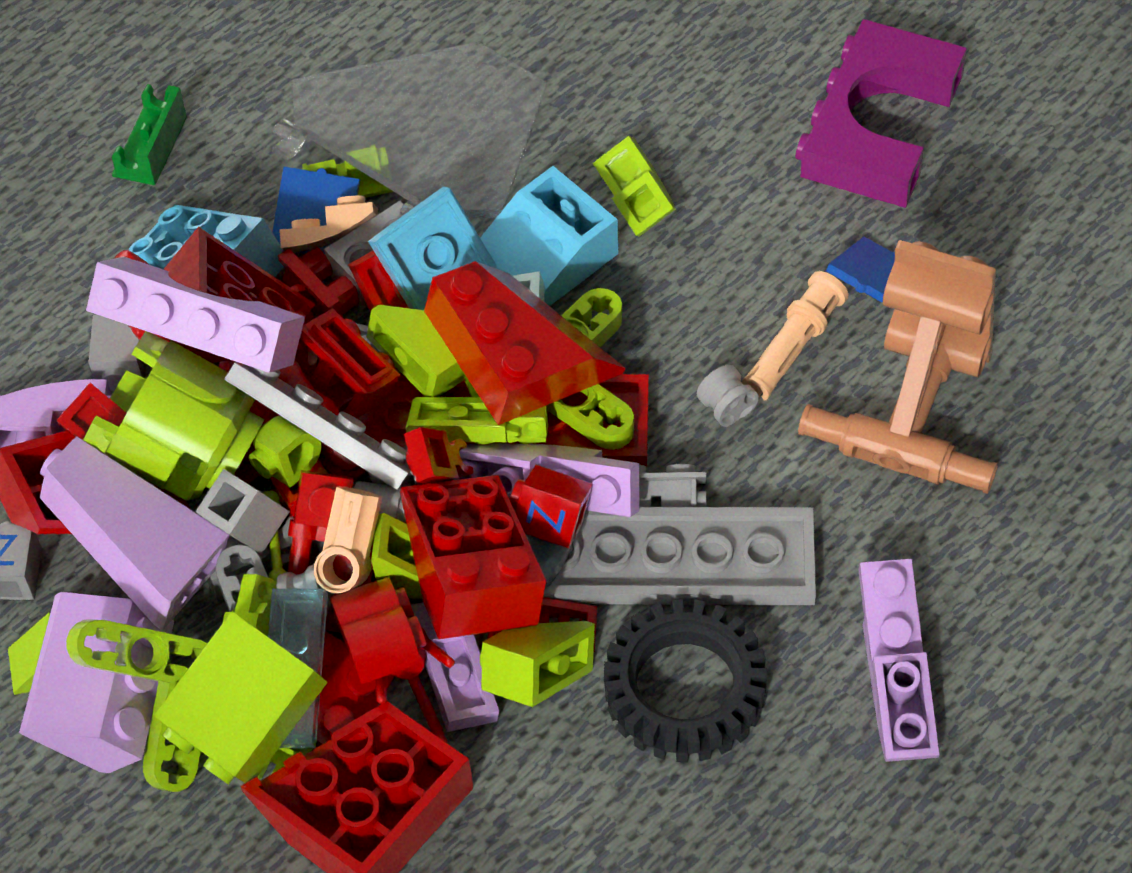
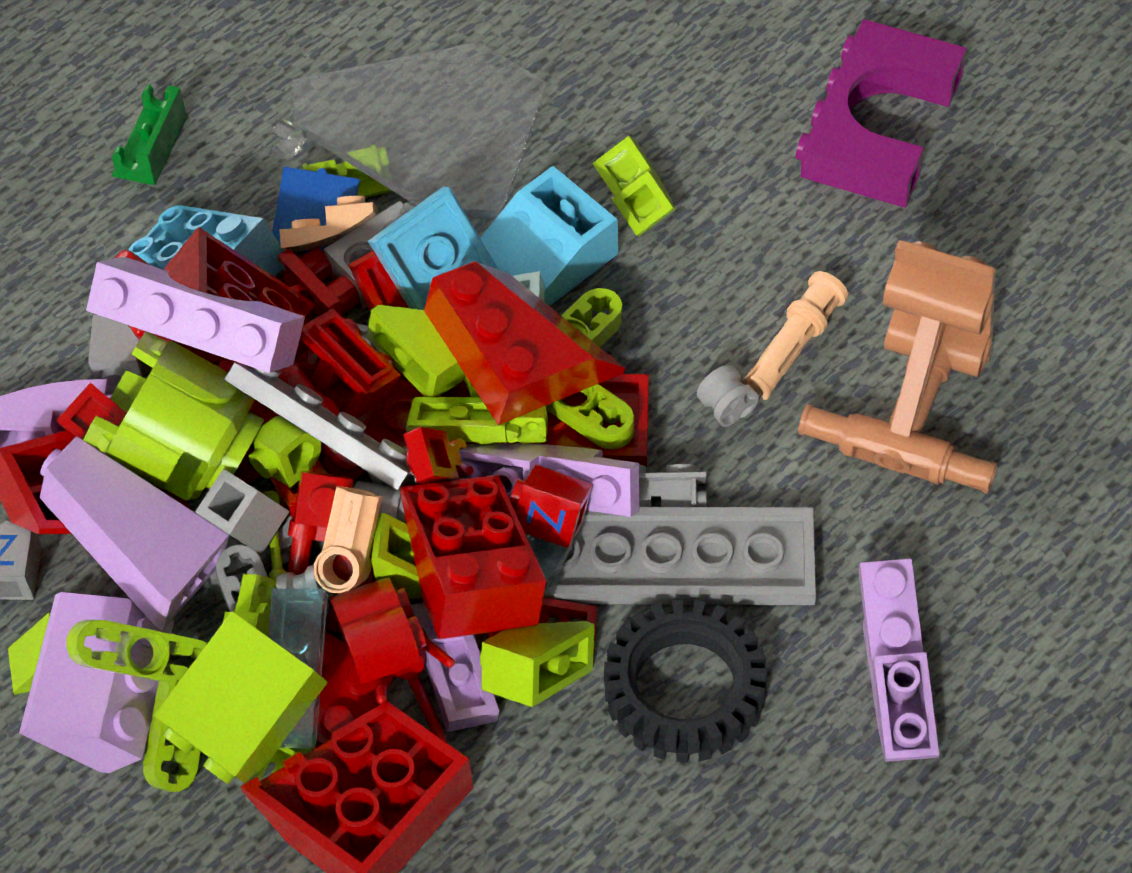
blue piece [826,237,895,303] -> none

